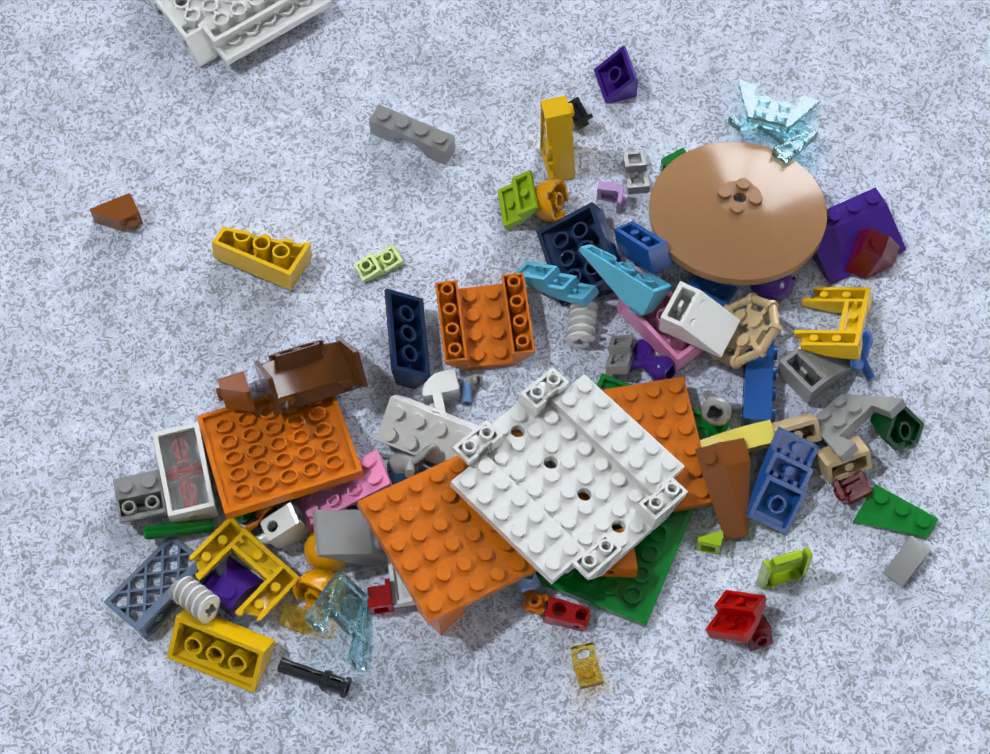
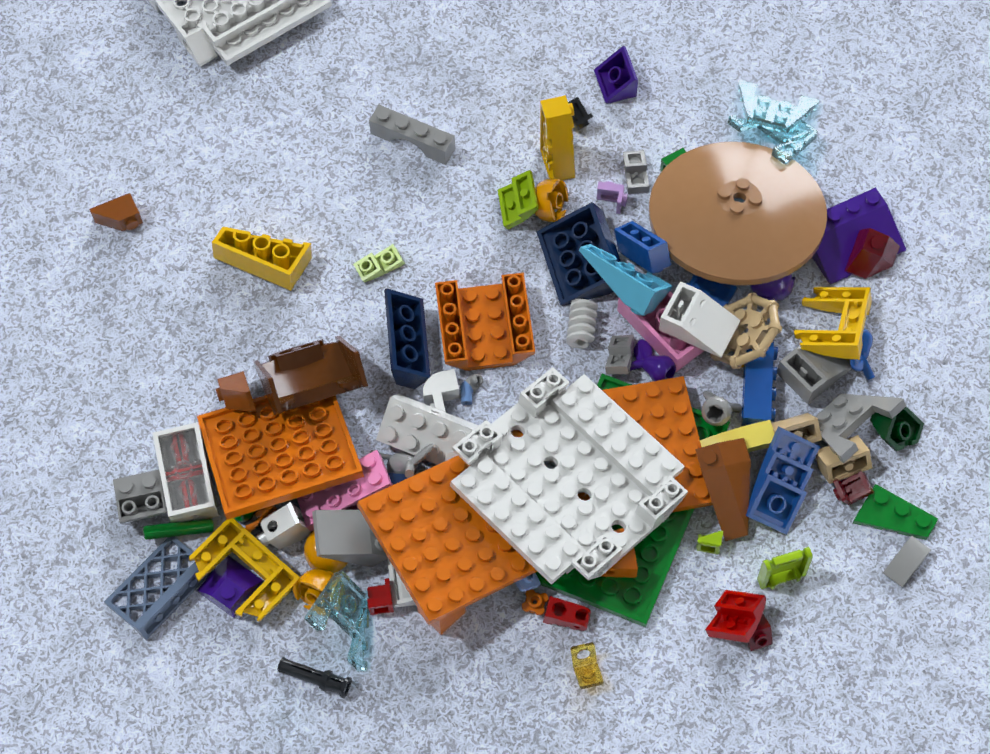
yellow slope [167,609,275,693] -> none
white piece [168,576,220,624] -> none
clear yellow bracket [278,602,323,635] -> none
medium azure slope [515,261,599,307] -> none

